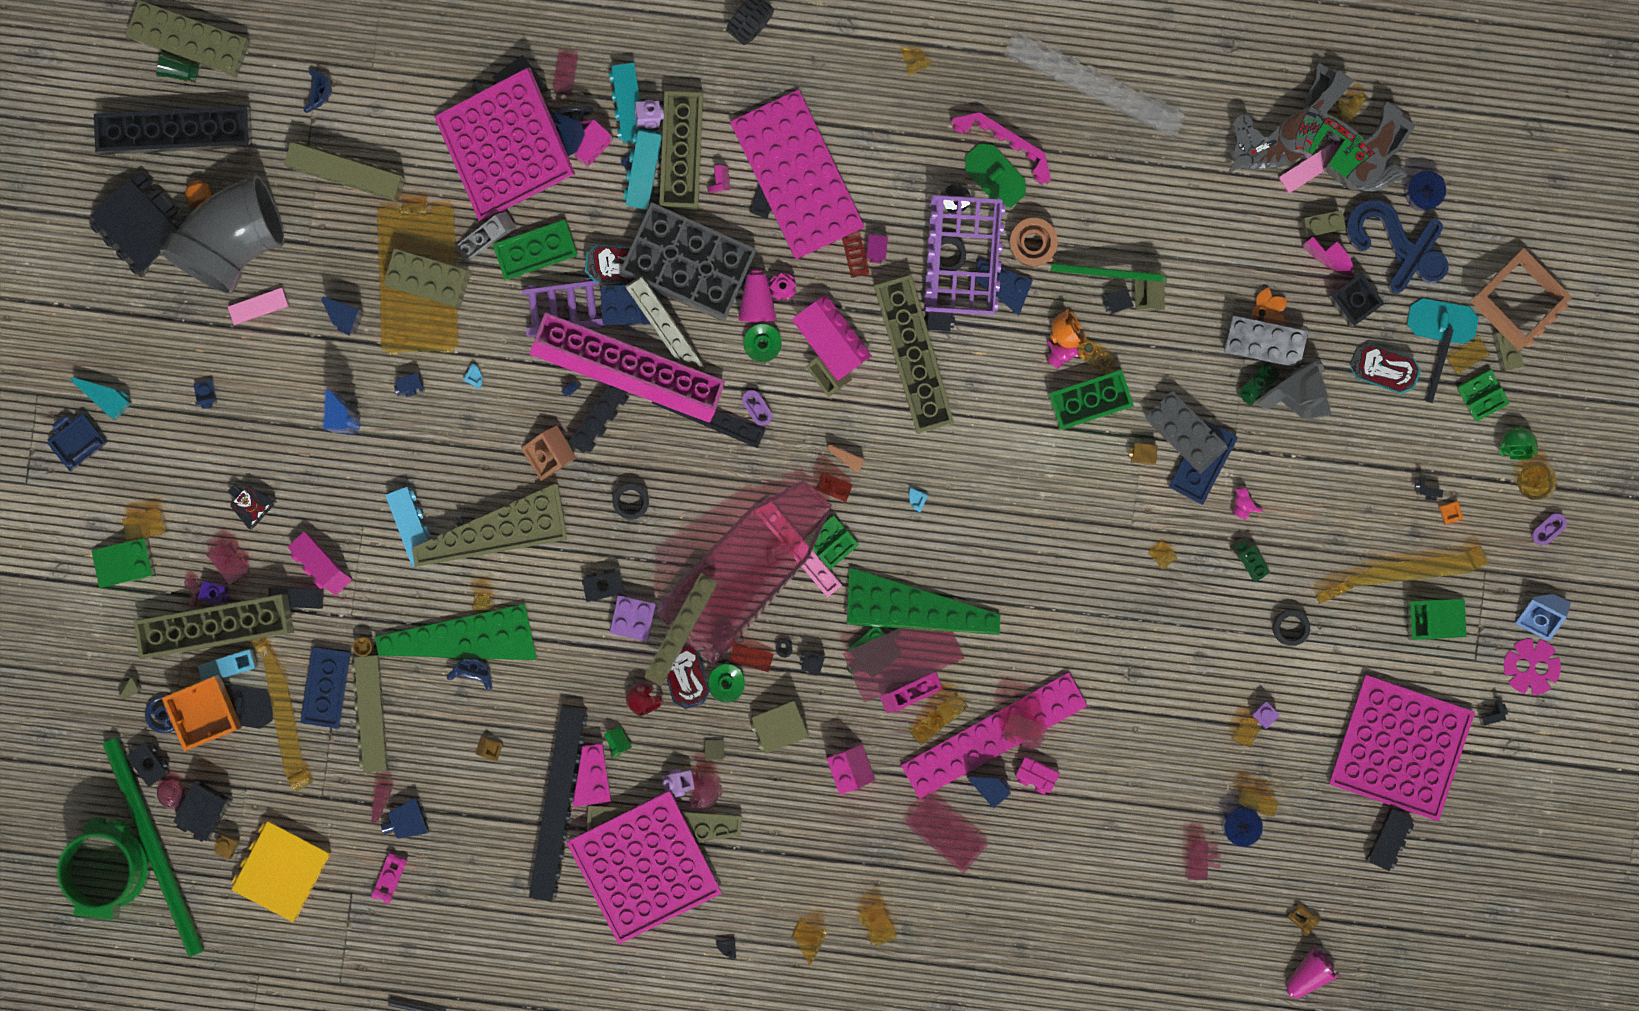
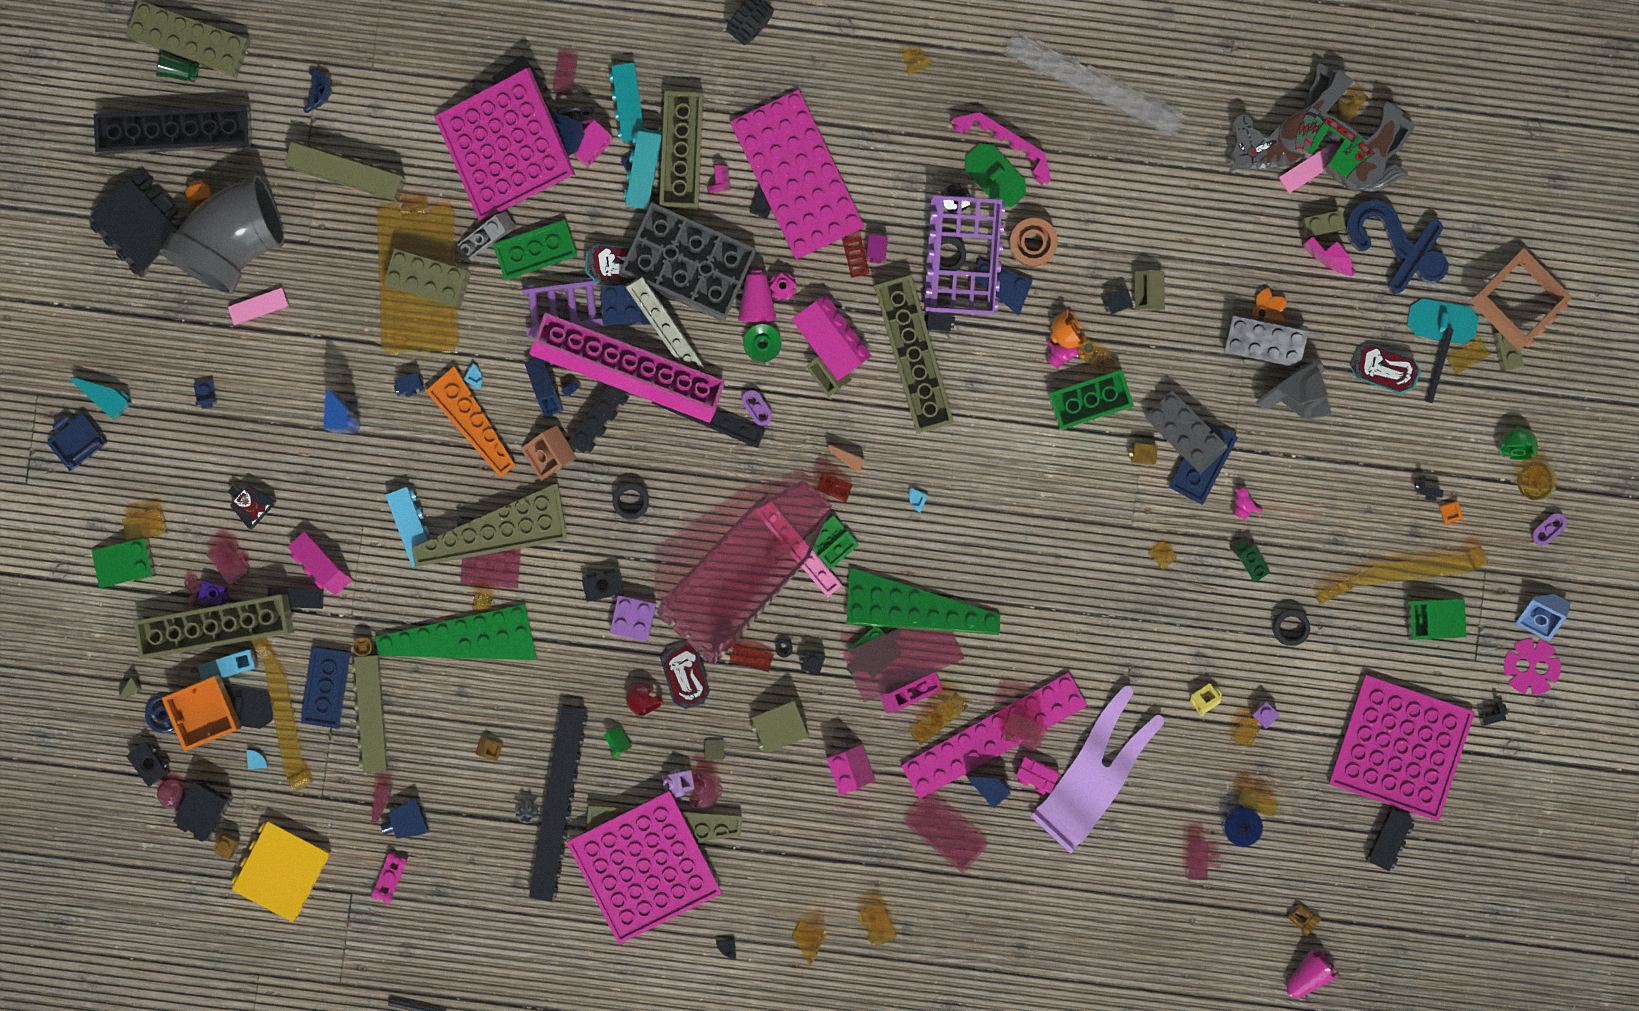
green cylinder [57,817,151,920] -> none
green axle [102,737,204,957] -> none
dark blue slope [321,296,363,336] -> none
dark blue piece [446,658,493,691] -> none
dark pink wedge [573,743,612,807] -> none
lavender brick [634,100,664,129] -> none
olive brick [645,573,718,686] -> none
green dish [708,664,745,703] -> none
green tile [1050,263,1167,283] -> none
dark green bracket [1236,362,1280,406] -> none
black brick [1328,273,1385,328] -> none
clear blue brick [1404,171,1446,212] -> none
green slope [1456,368,1510,422] -> none
none -> medium azure tile [247,750,268,769]
none -> orange wing [425,367,516,478]
none -> clear pink plate [460,549,521,588]
none -> dark grey gear [515,799,538,823]
none -> dark blue slope [524,357,563,417]
none -> lavender flag [1030,686,1164,854]
none -> light yellow brick [1190,683,1221,717]

